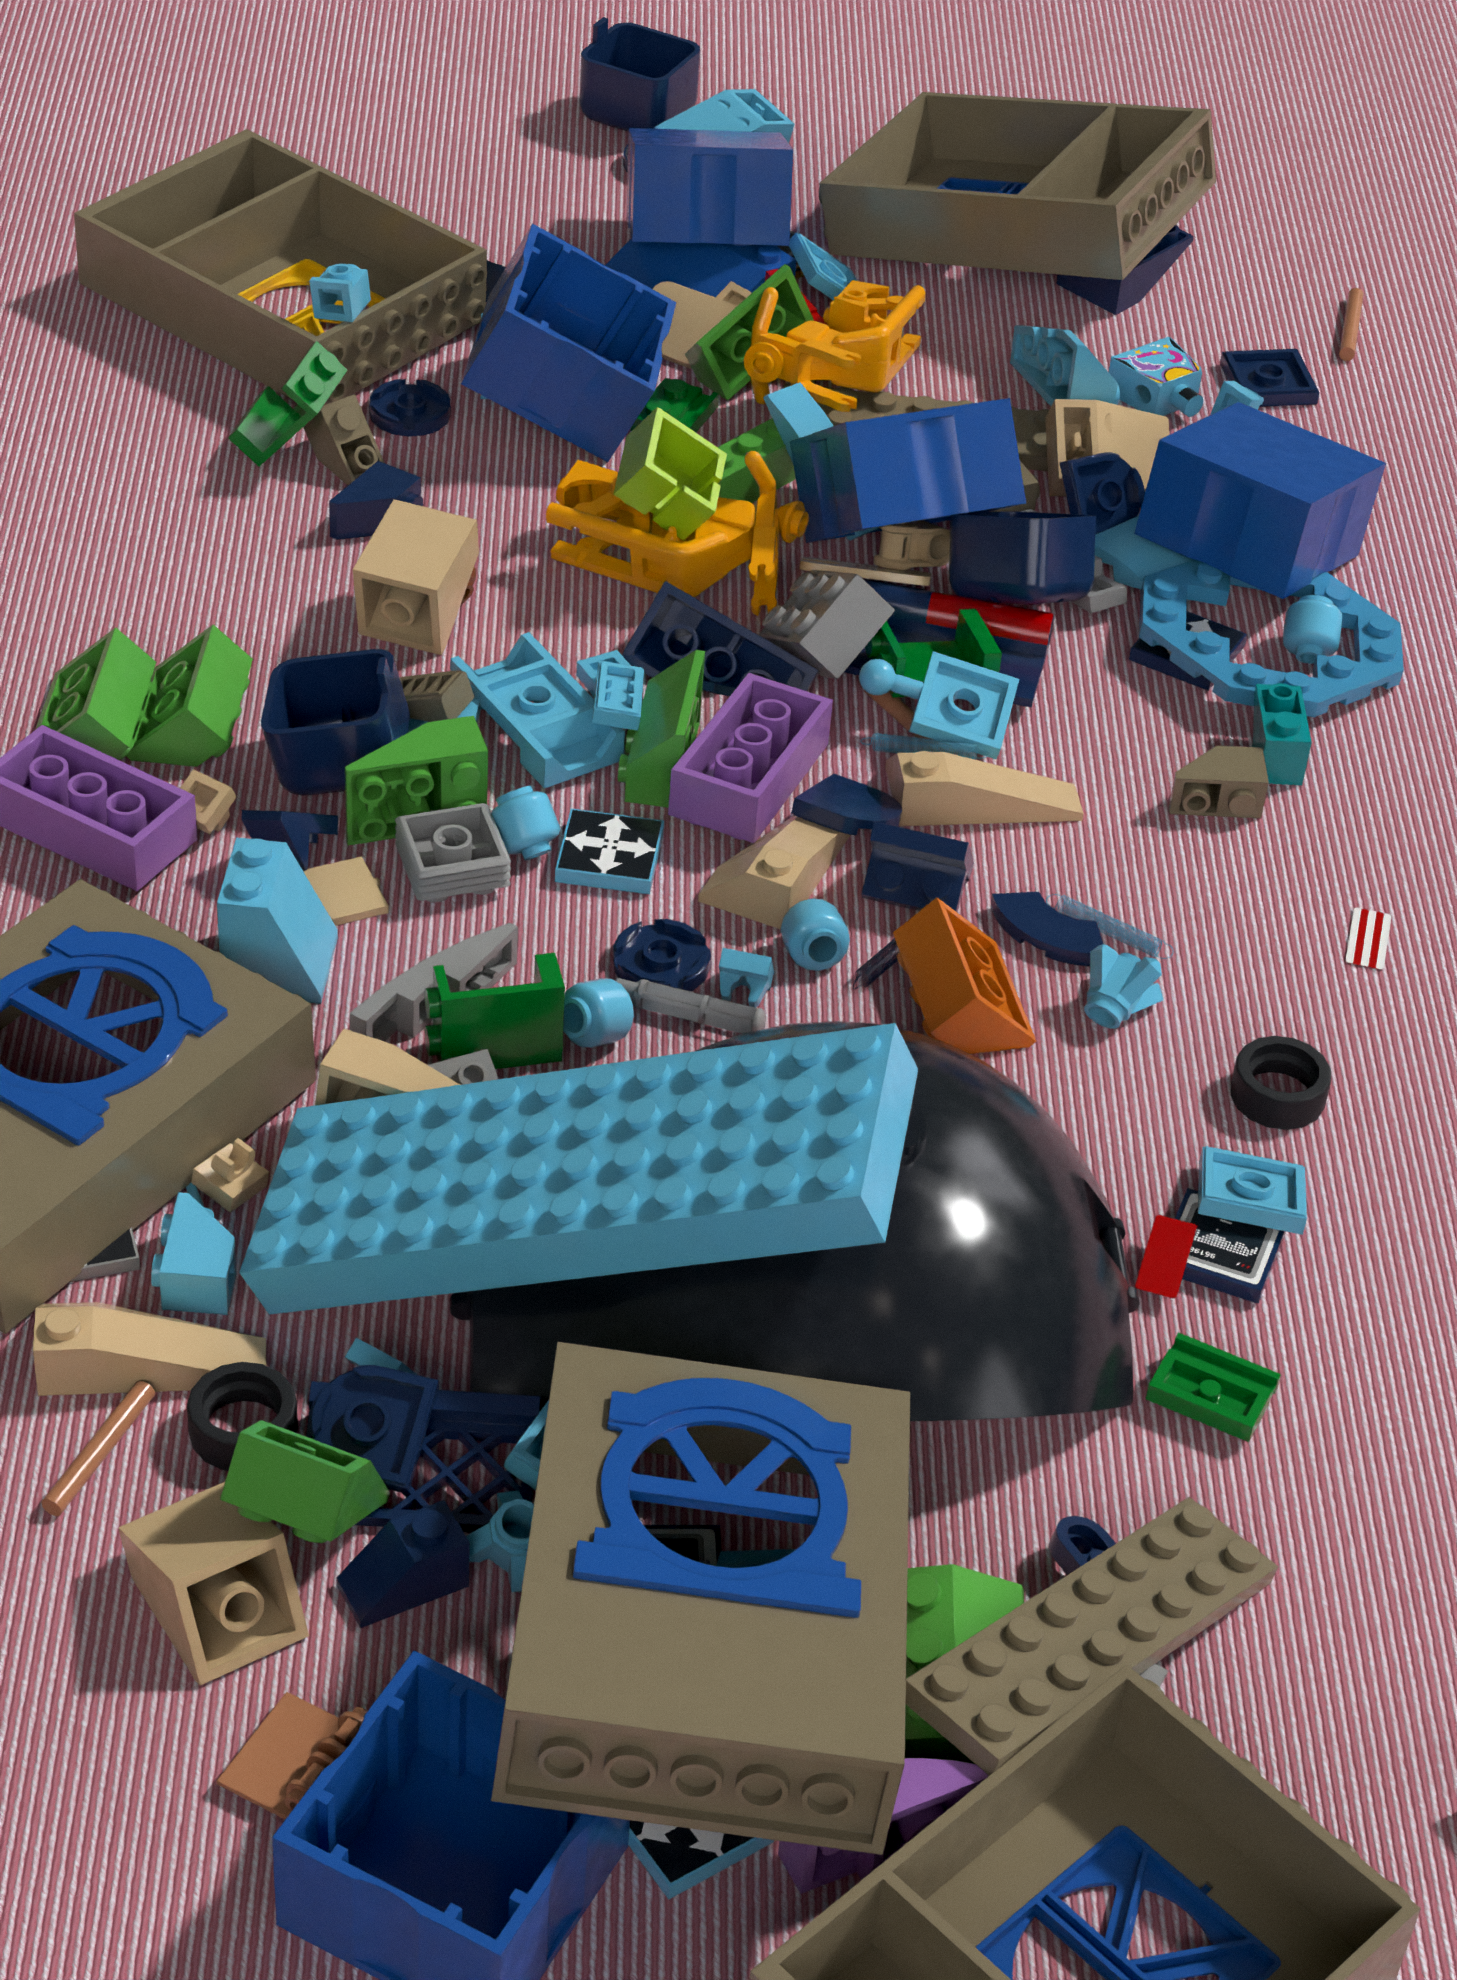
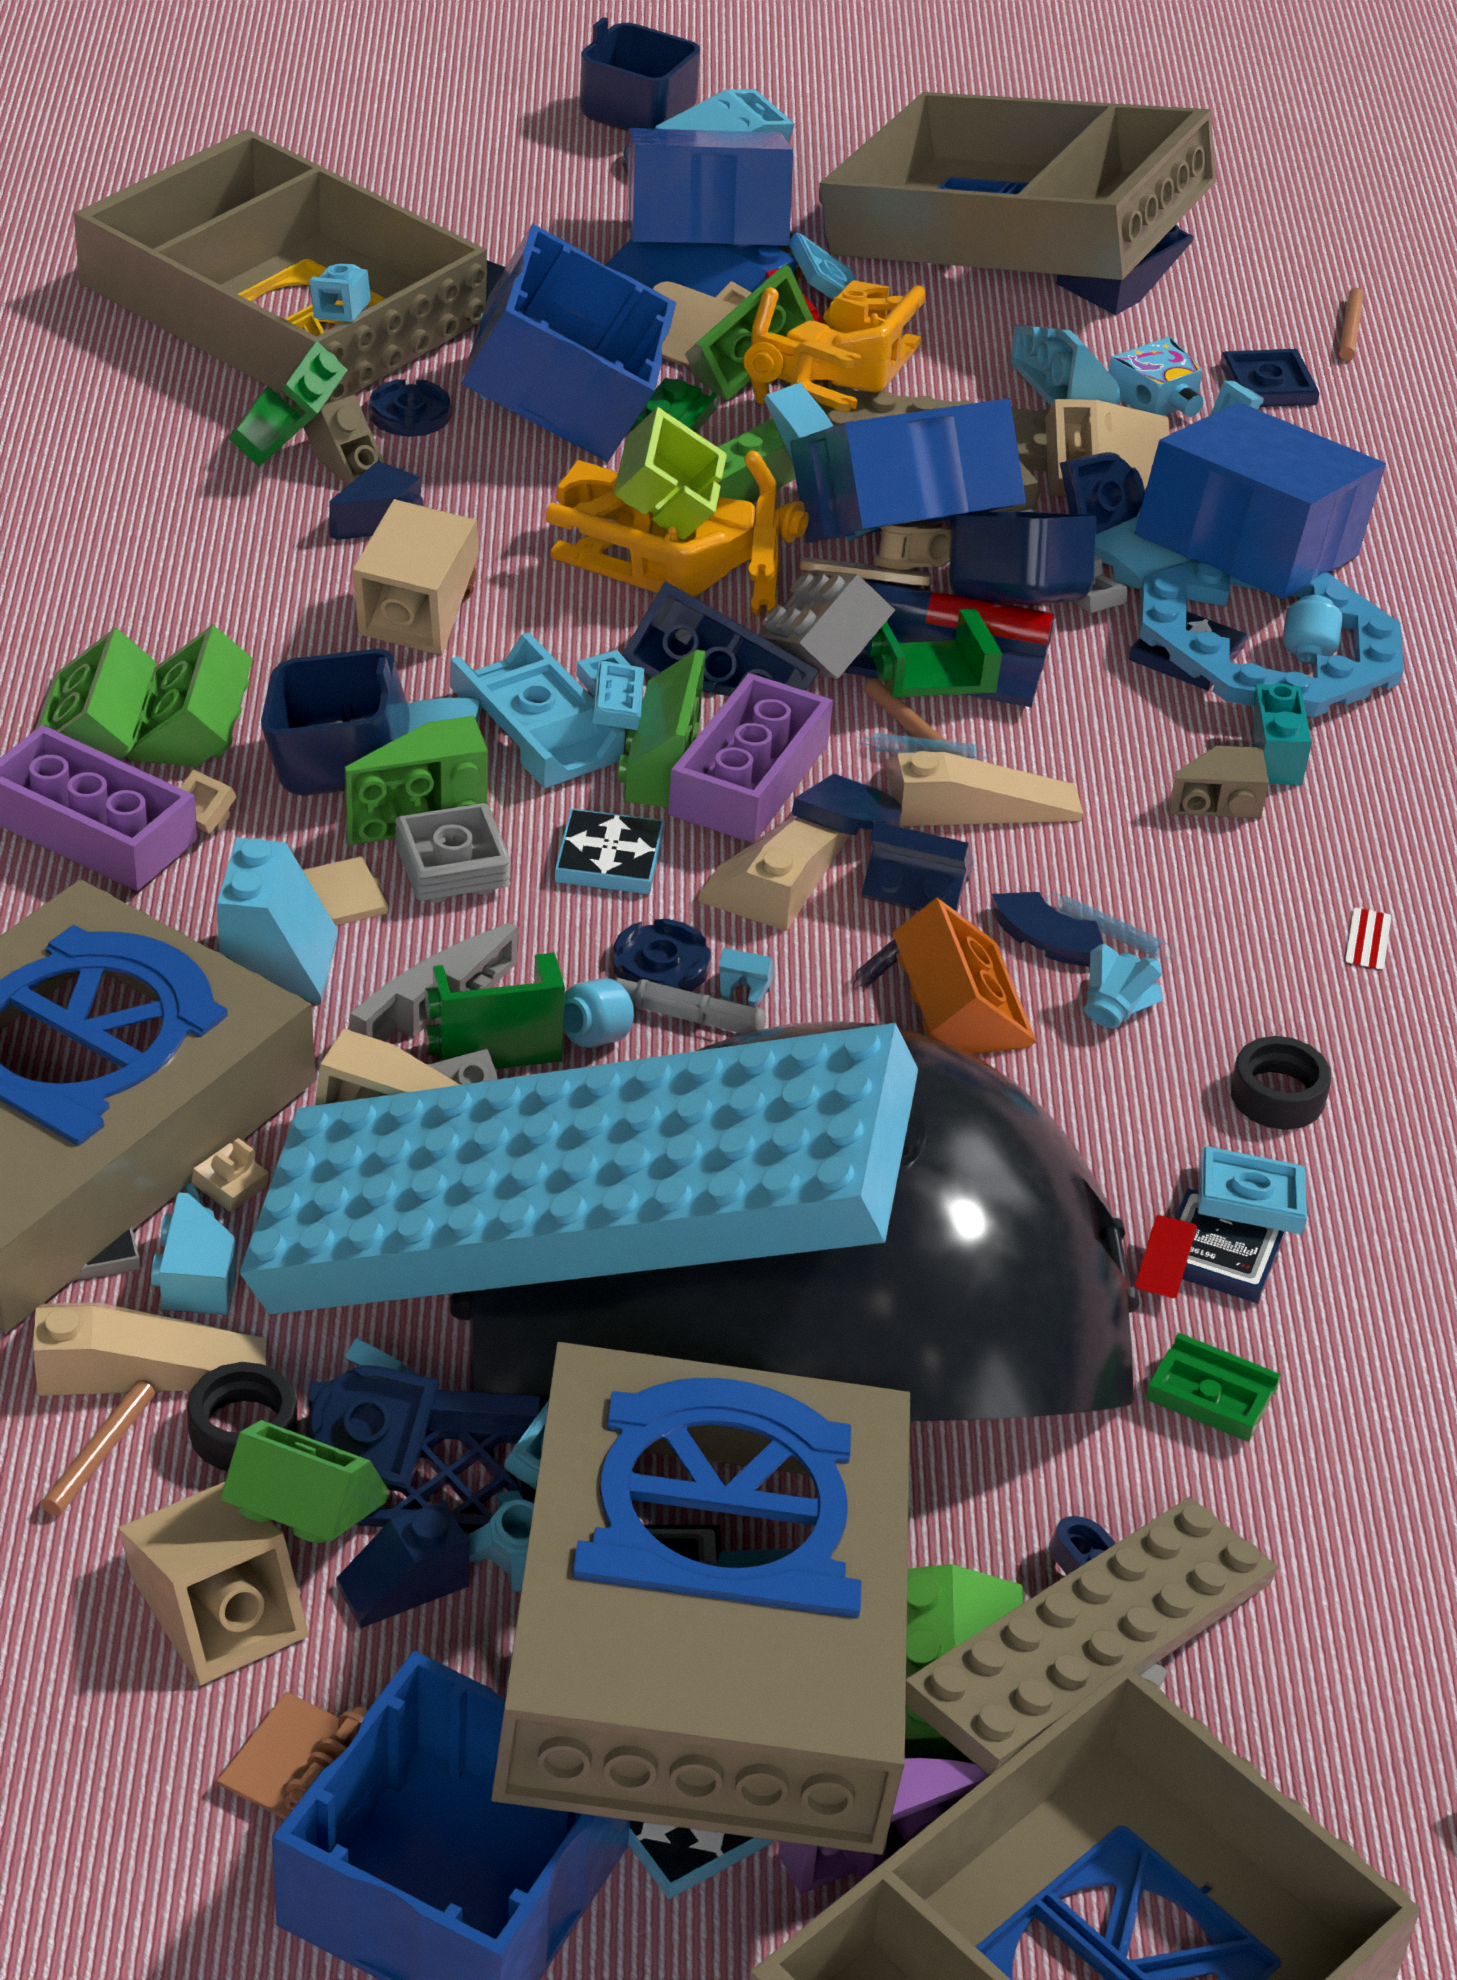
dark blue slope [241,810,338,871] -> none
dark tan slope [400,671,474,722] -> none
medium azure head [491,786,560,861] -> none
medium azure head [781,898,850,971] -> none
medium azure plate [859,651,1019,759] -> none

